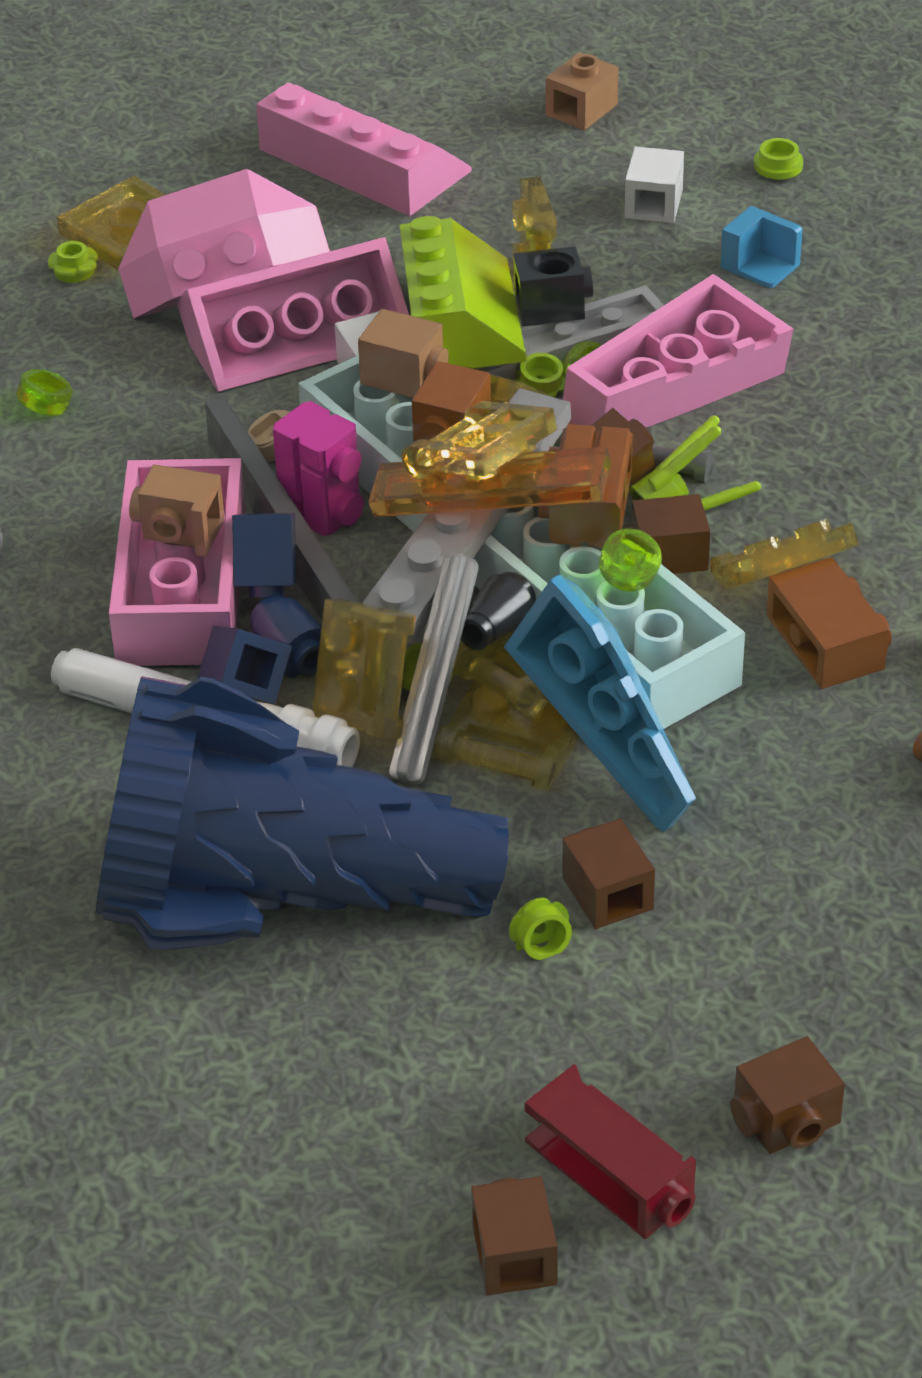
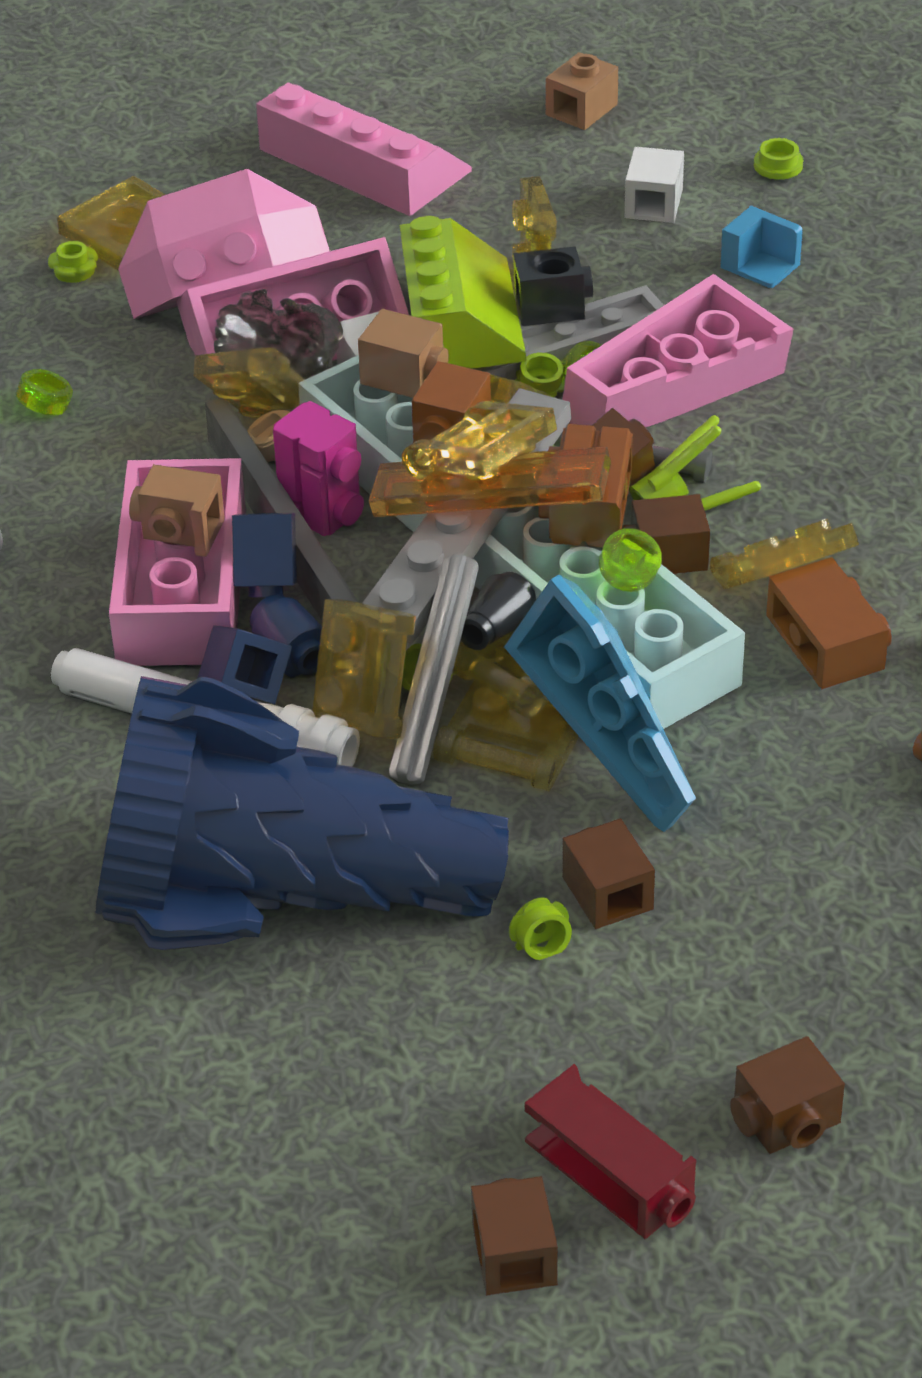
none -> clear yellow plate [193,348,306,418]
none -> clear smoke hair [213,288,343,393]

